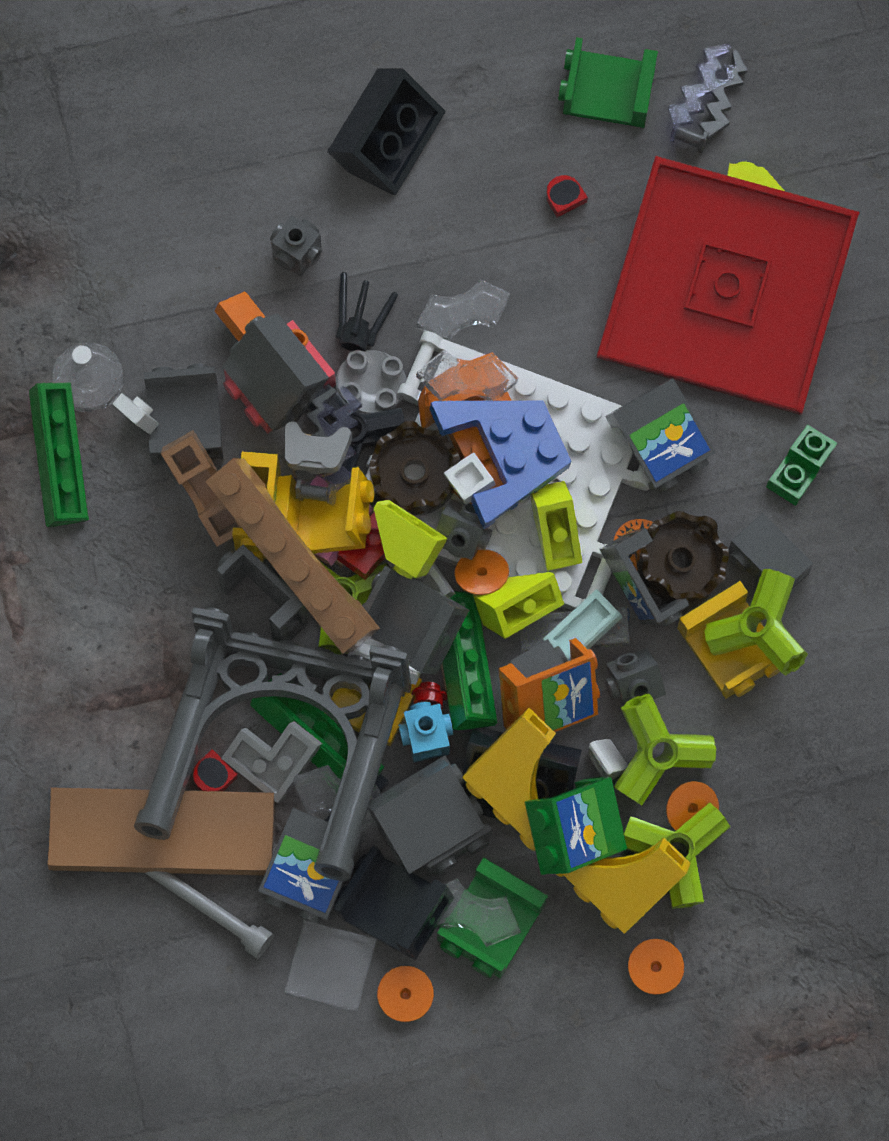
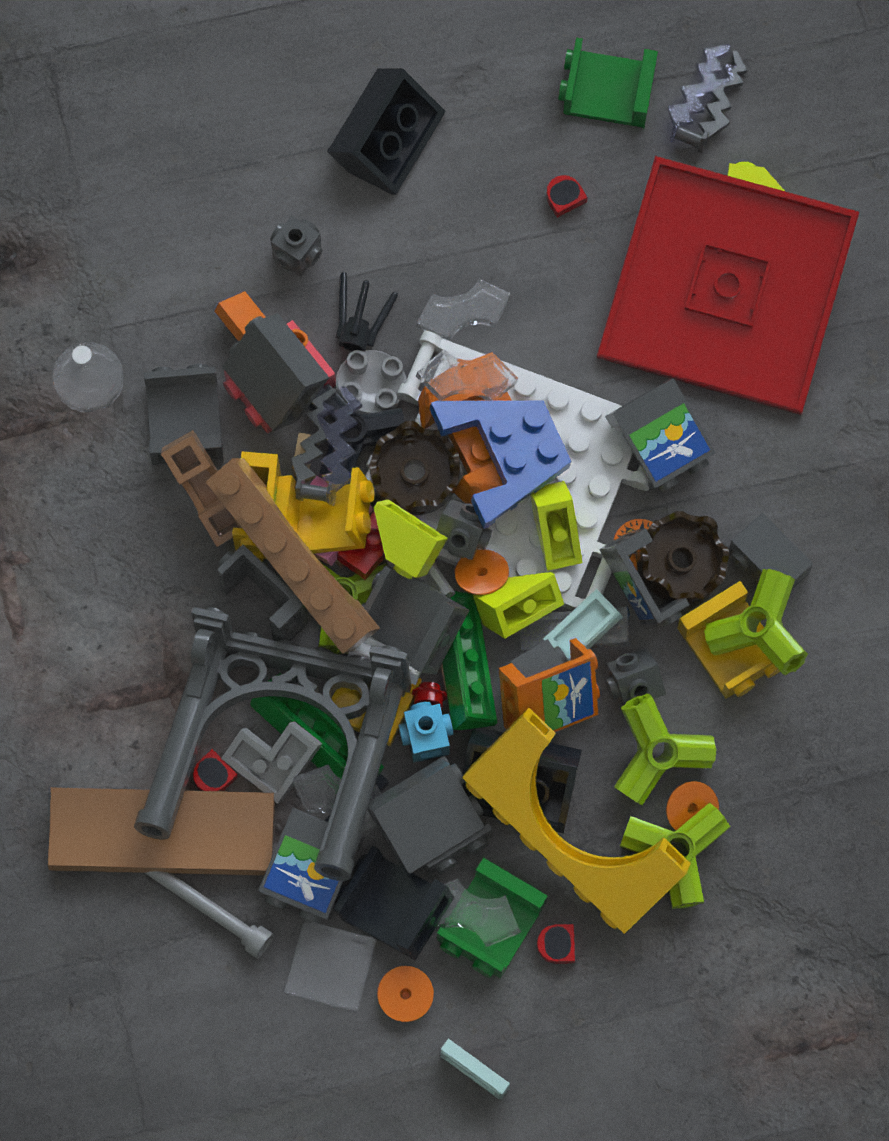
green slope [29,382,89,527] -> none
white plate [113,393,159,435] -> none
light grey piece [285,422,352,474] -> none
white plate [444,452,496,505] -> none
green panel [525,777,627,875] -> none
white slope [587,739,628,780] -> none
orange piece [628,939,684,995] -> none
green slope [766,424,837,506] -> none
none -> light aqua tile [440,1038,510,1099]
none -> tile [537,924,575,964]

